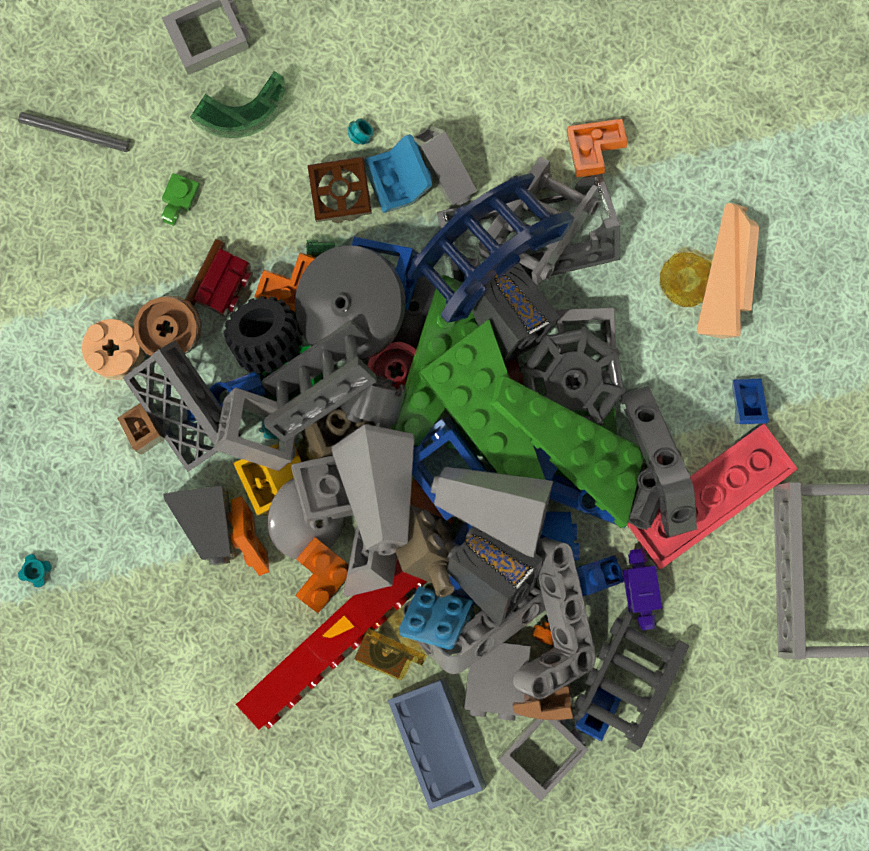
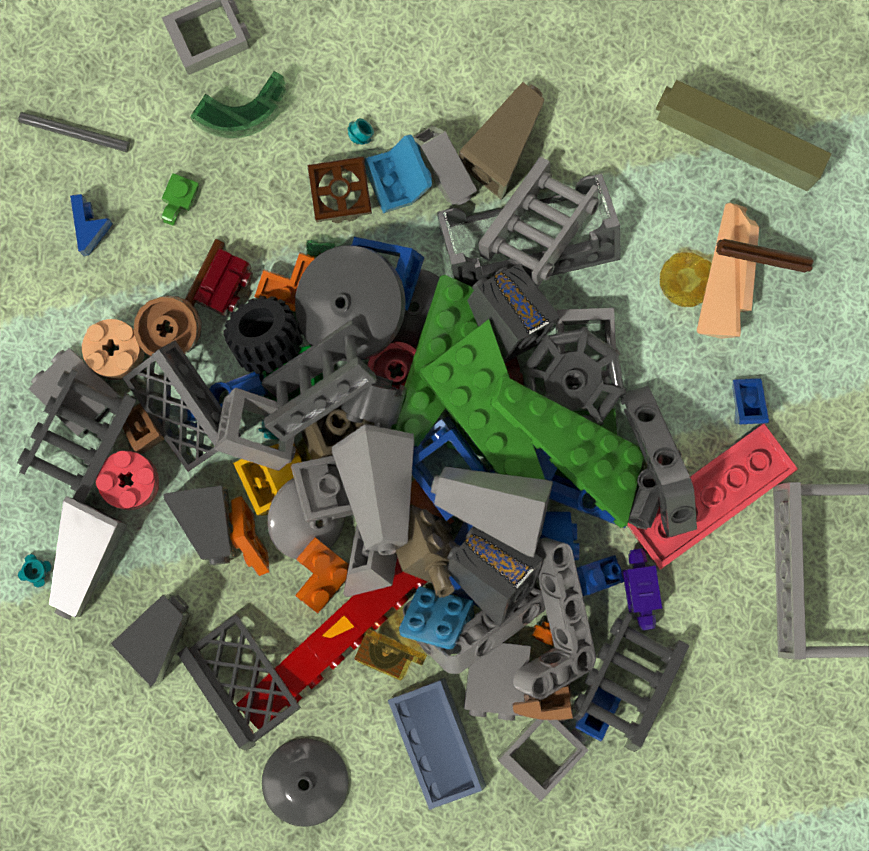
dark blue fence [406,173,575,323] -> none
orange plate [567,119,628,177] -> none
none -> dark grey fence [17,367,136,503]
none -> light grey brick [29,348,122,439]
none -> slope [49,496,128,620]
none -> blue slope [70,194,113,256]
none -> coral brick [96,451,159,510]
none -> dark grey slope [111,594,190,687]
none -> dark grey fence [177,614,301,751]
none -> dark grey dish [262,738,349,827]
none -> dark tan slope [459,82,545,200]
none -> olive brick [656,80,832,192]
none -> reddish brown axle [716,239,814,273]

